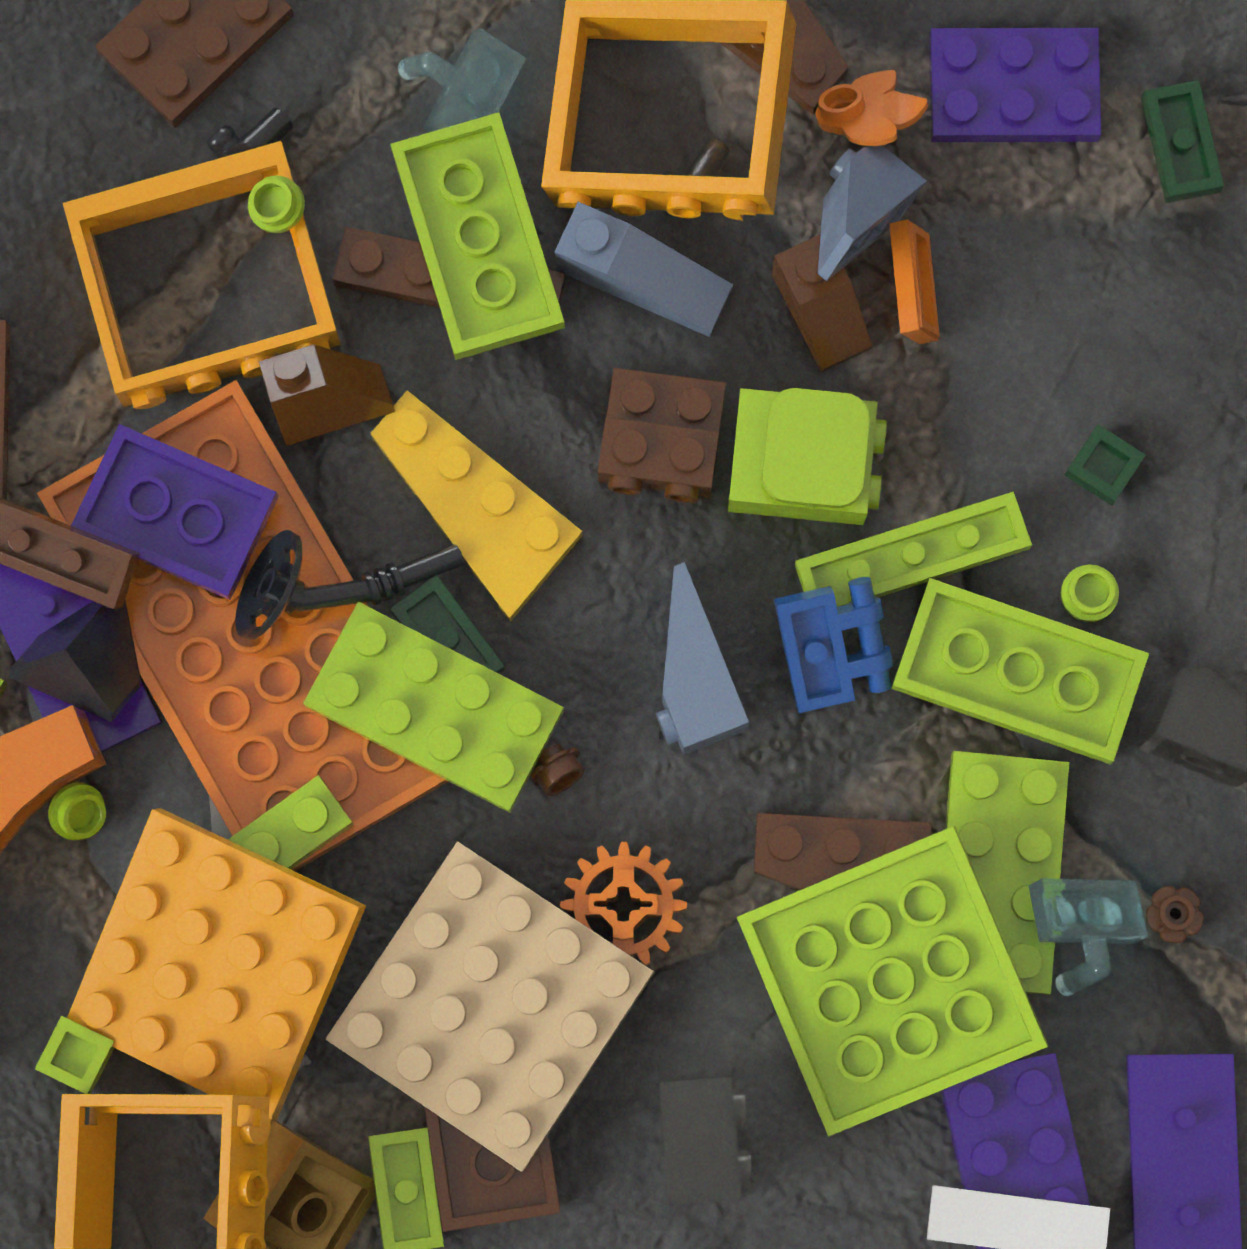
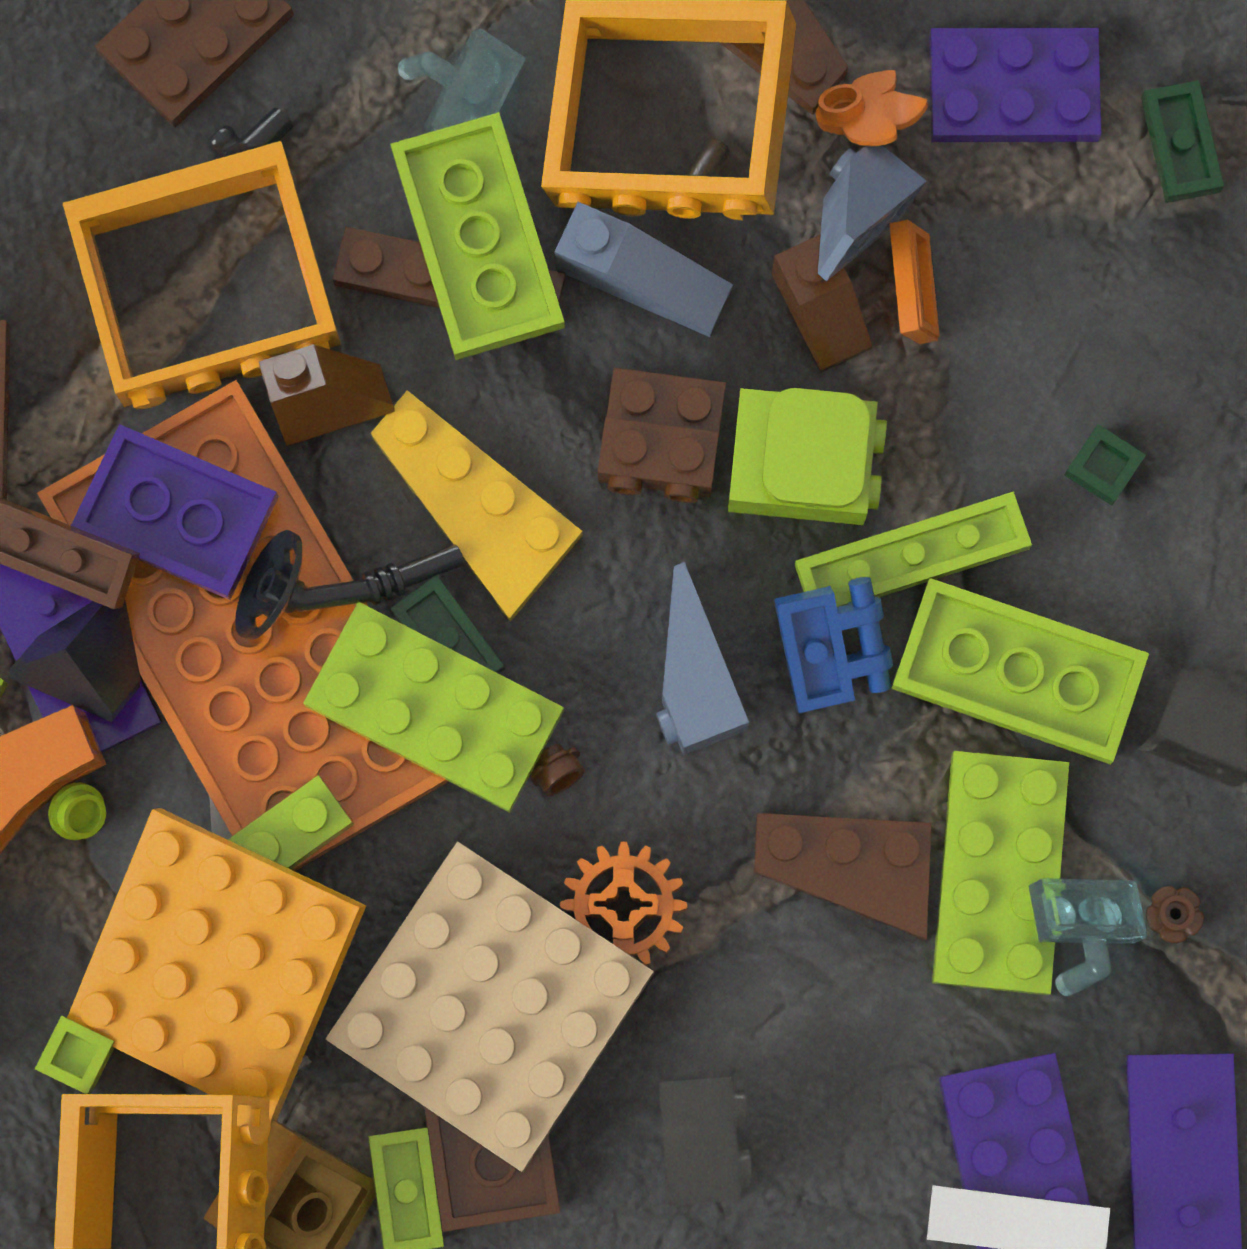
lime plate [248,175,305,233] -> none
lime plate [737,826,1048,1137] -> none
lime plate [1061,564,1119,622] -> none

